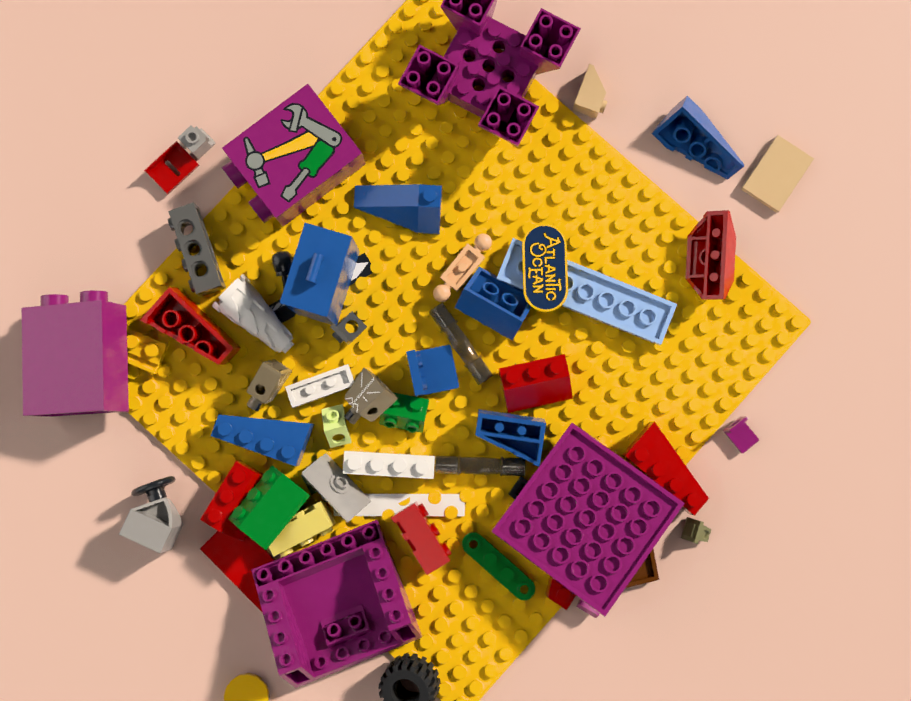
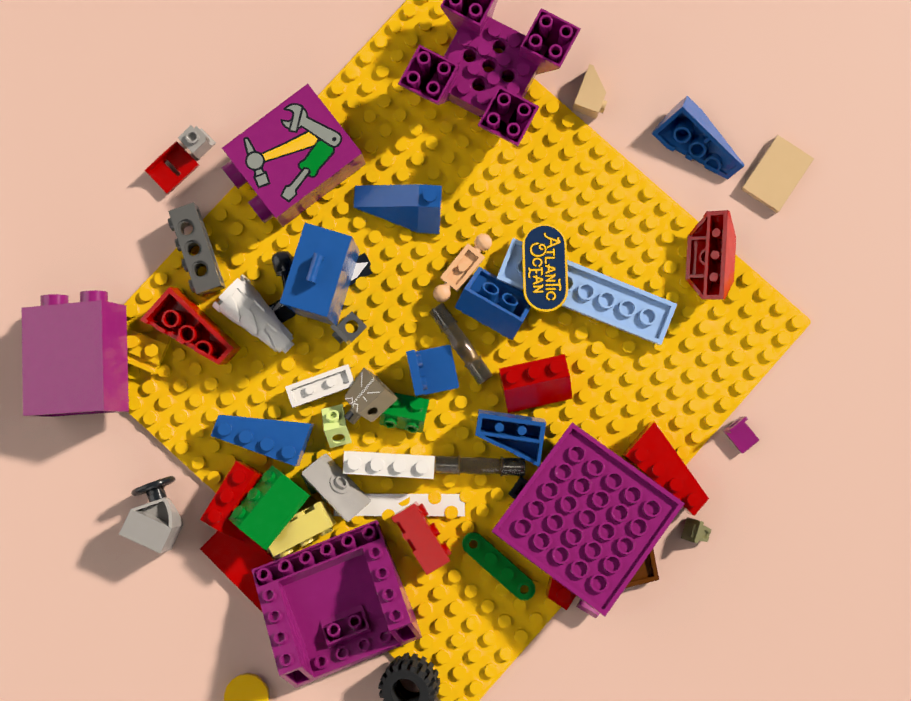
dark tan torso [247,359,292,411] -> none

